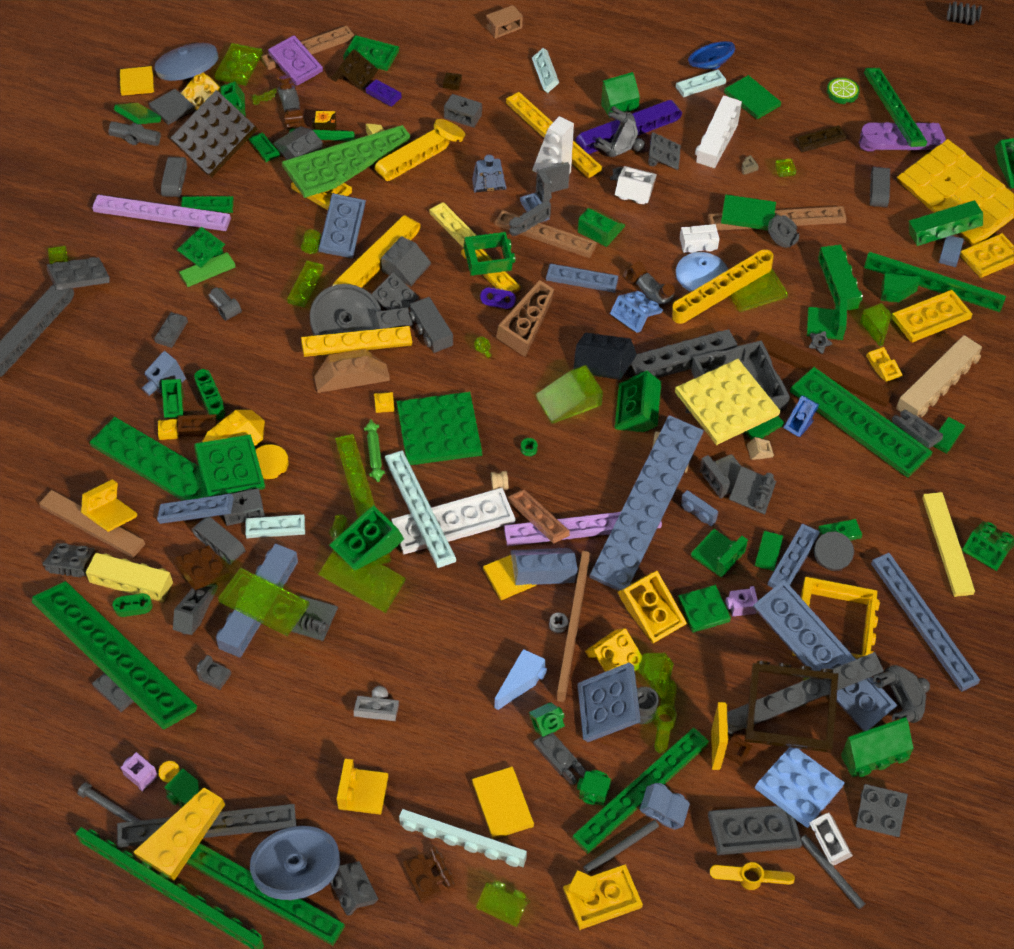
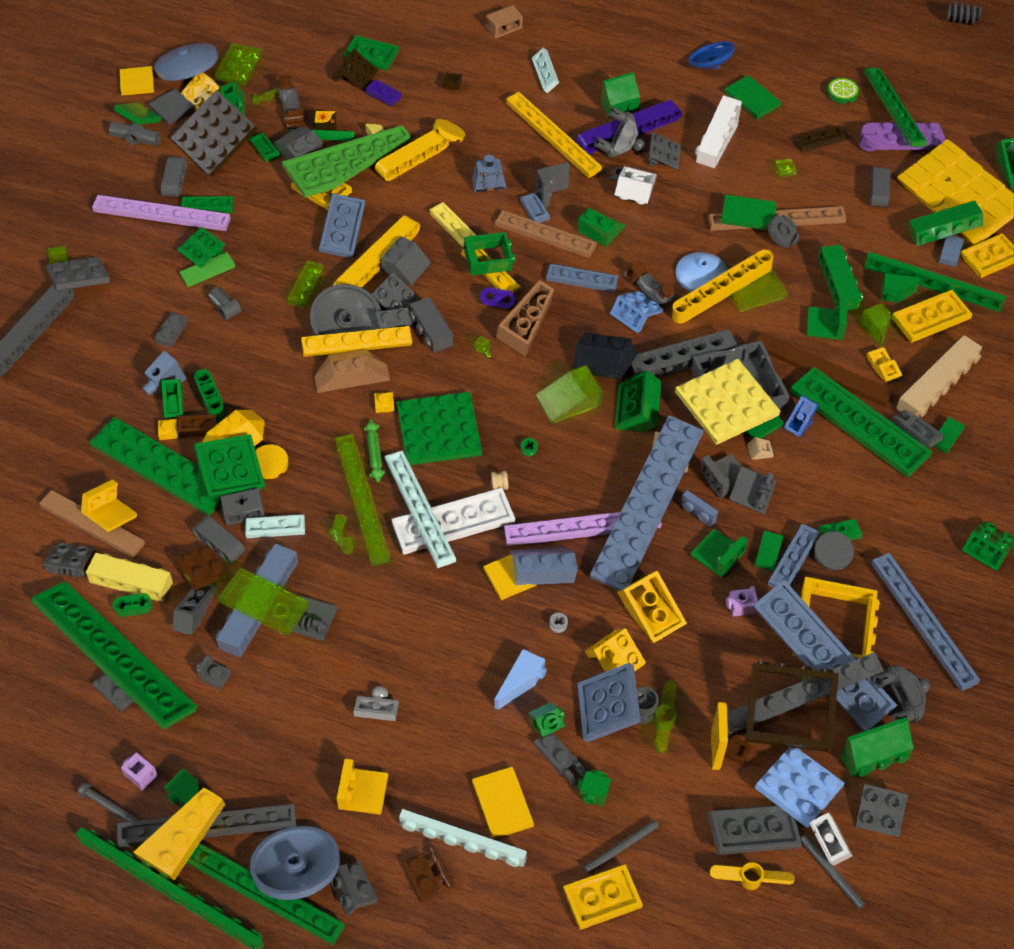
sand blue tile [157,494,234,524] -> none
yellow tile [158,761,180,783] -> none
medium nougat tile [261,26,354,70] -> none
medium lavender plate [268,35,323,86] -> none
clear neon green wheel [301,229,321,254] -> none
clear neon green tile [318,550,406,613] -> none
green slope [330,505,404,571] -> none
dark grey brick [444,94,482,128] -> none
clear neon green bracket [476,880,530,927] -> none
nougat tile [508,489,570,544] -> none
dark grey hinge [509,200,551,236] -> none
white wedge [532,116,574,174] -> none
medium nougat tile [557,551,590,702] -> none
yellow tile [568,870,598,902] -> none
green plate [572,727,709,854] -> none
clear neon green slope [639,652,674,699] -> none
sand blue brick [640,783,690,830] -> none
light aqua tile [676,69,726,97] -> none
green plate [678,585,731,633] -> none
white brick [680,224,719,253] -> none
dark tan tile [741,155,759,175] -> none
dark grey plate [809,331,832,354] -> none
light yellow tile [922,492,975,597] -> none

